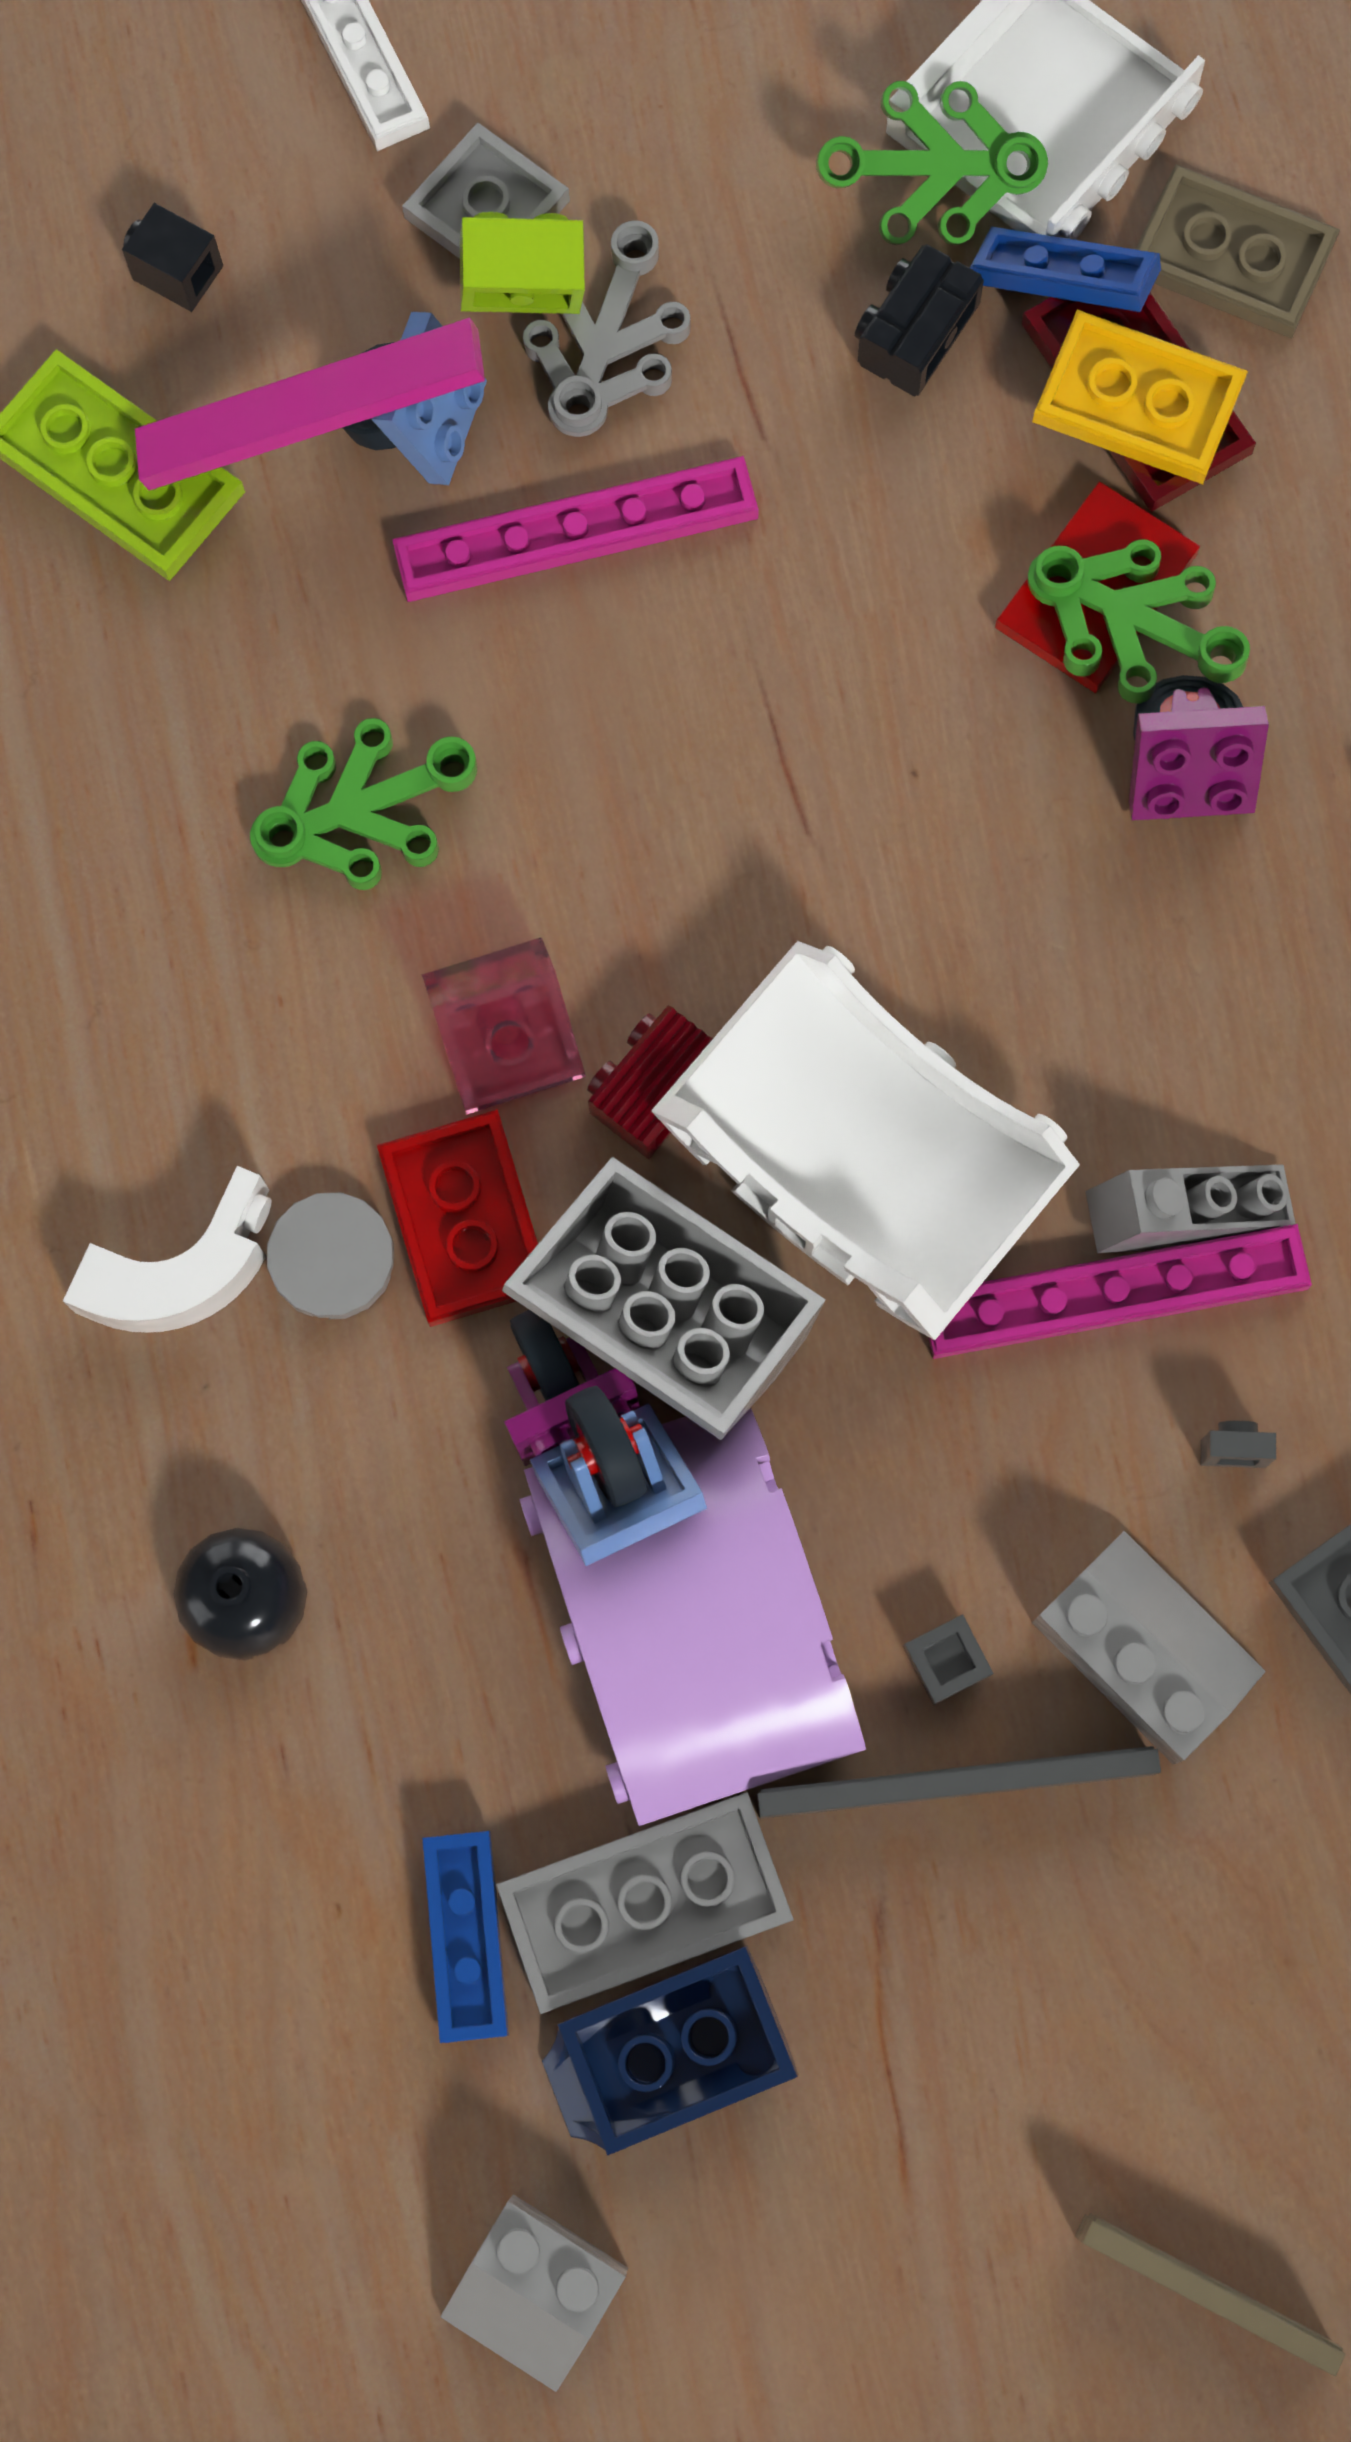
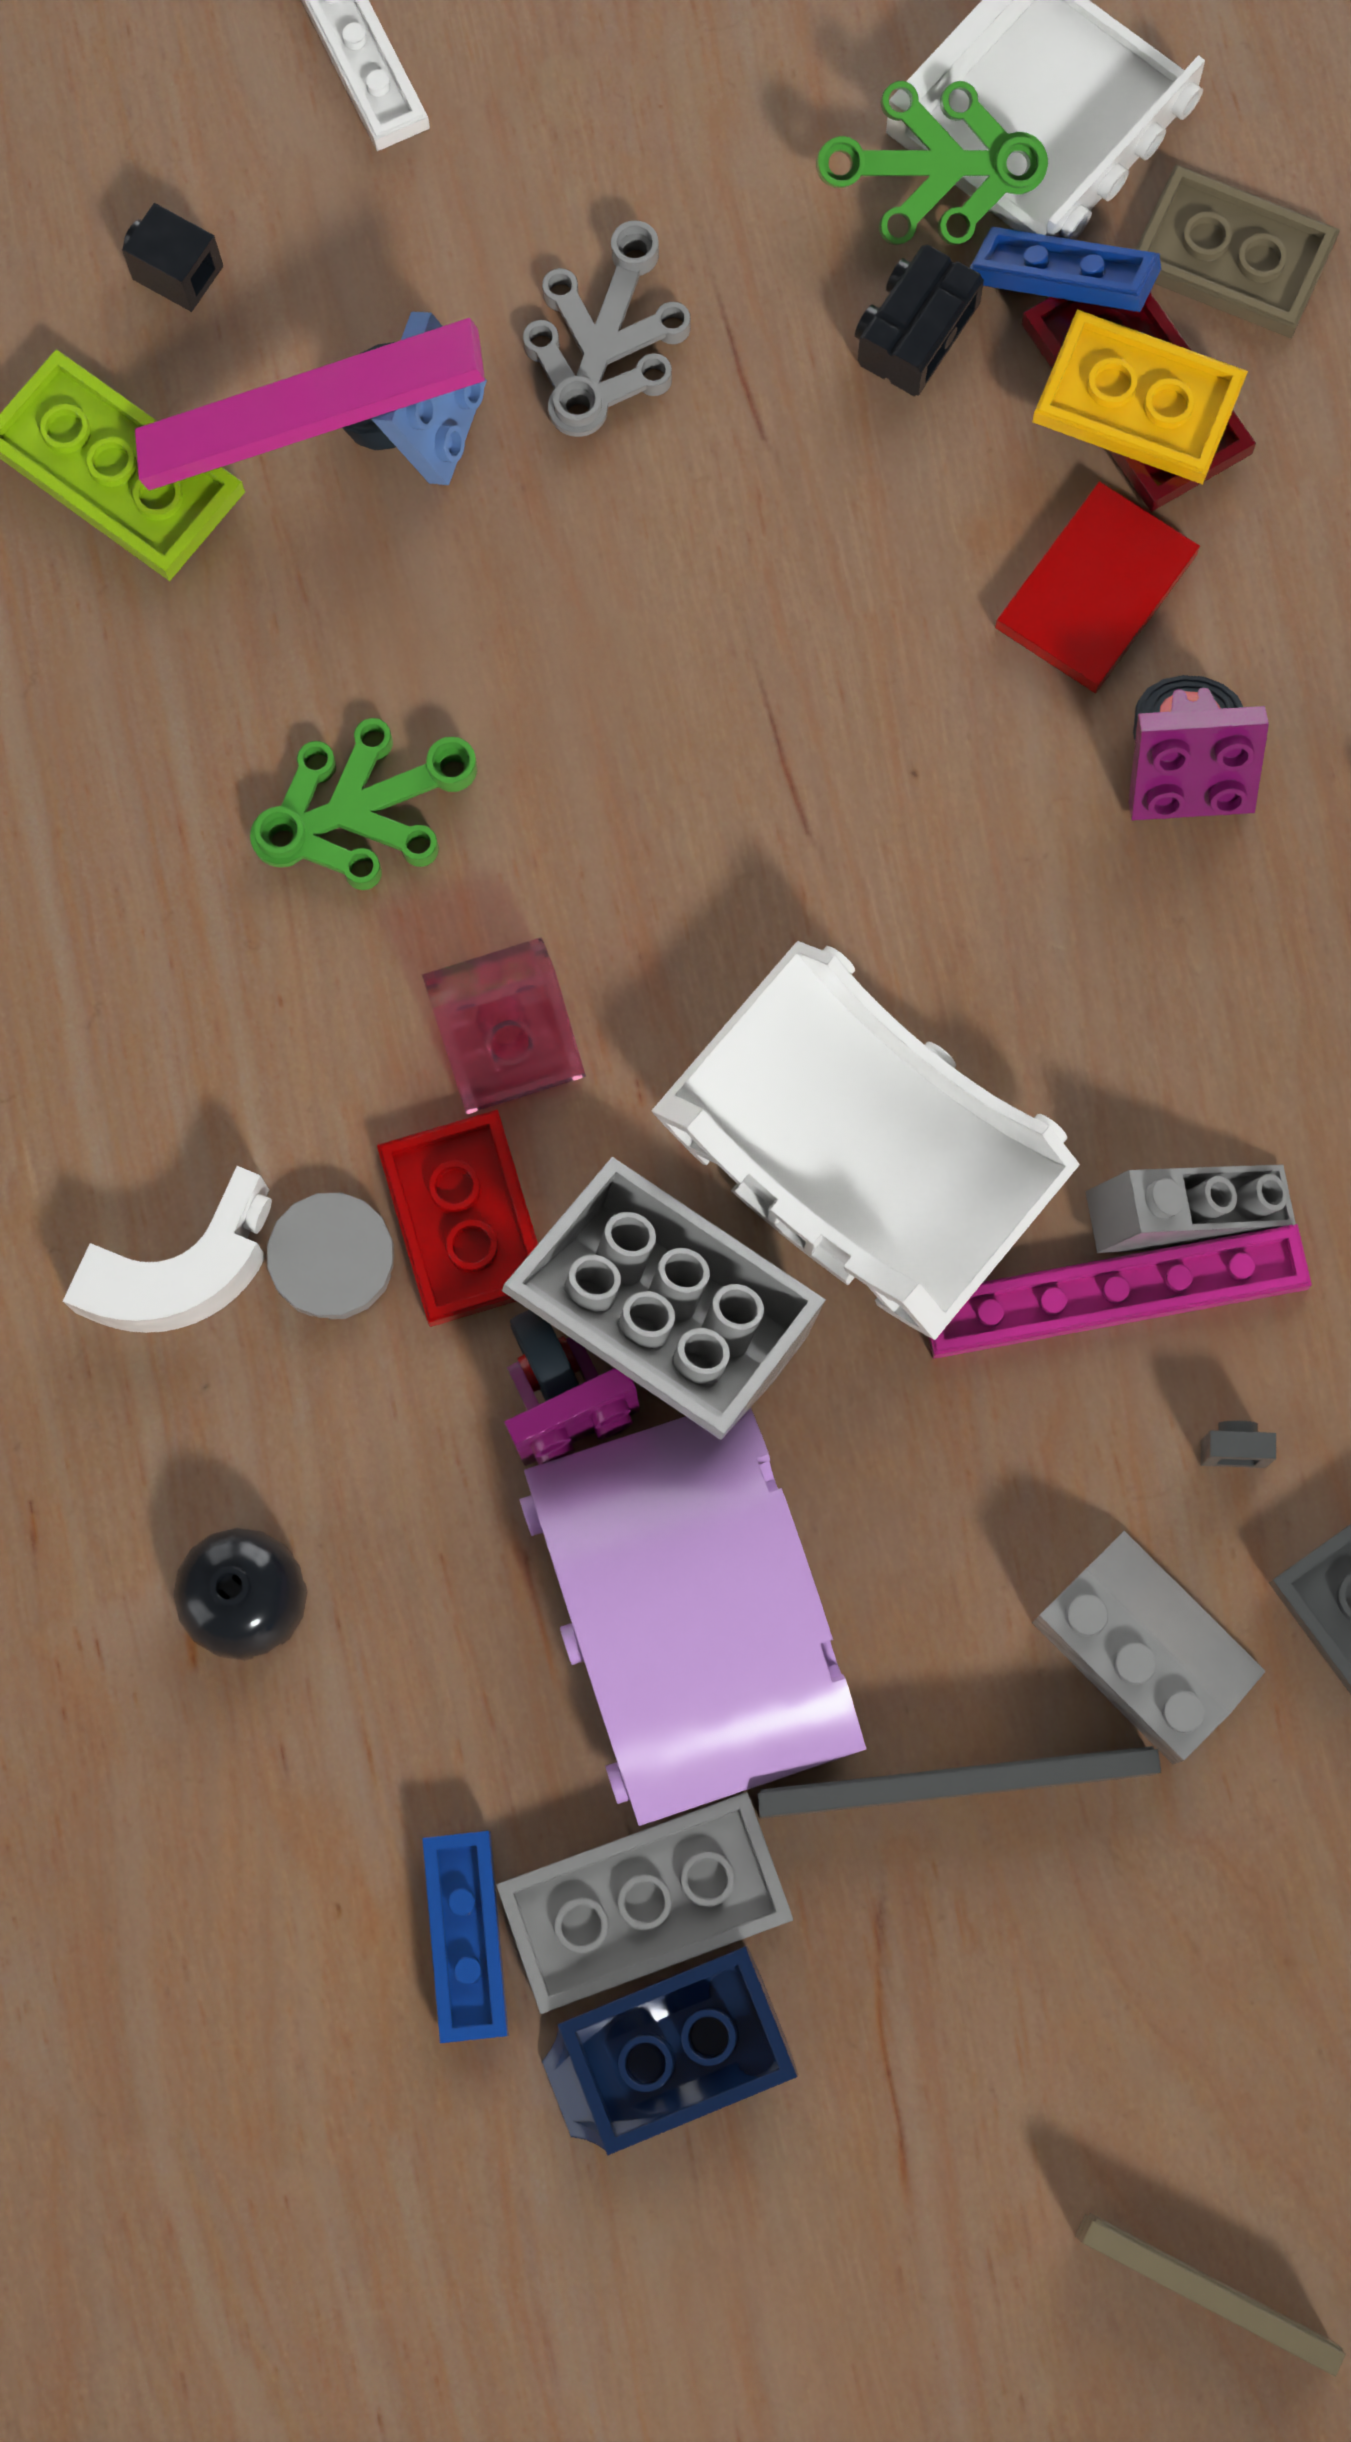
dark pink tile [392,456,759,602] -> none
light grey plate [402,122,570,259] -> none
light grey slope [440,2194,628,2392] -> none
lime brick [460,211,585,314] -> none
medium blue plate [530,1386,707,1566] -> none
dark red brick [587,1005,713,1159] -> none
dark grey plate [903,1614,994,1705] -> none
bright green plant [1028,539,1250,704] -> none

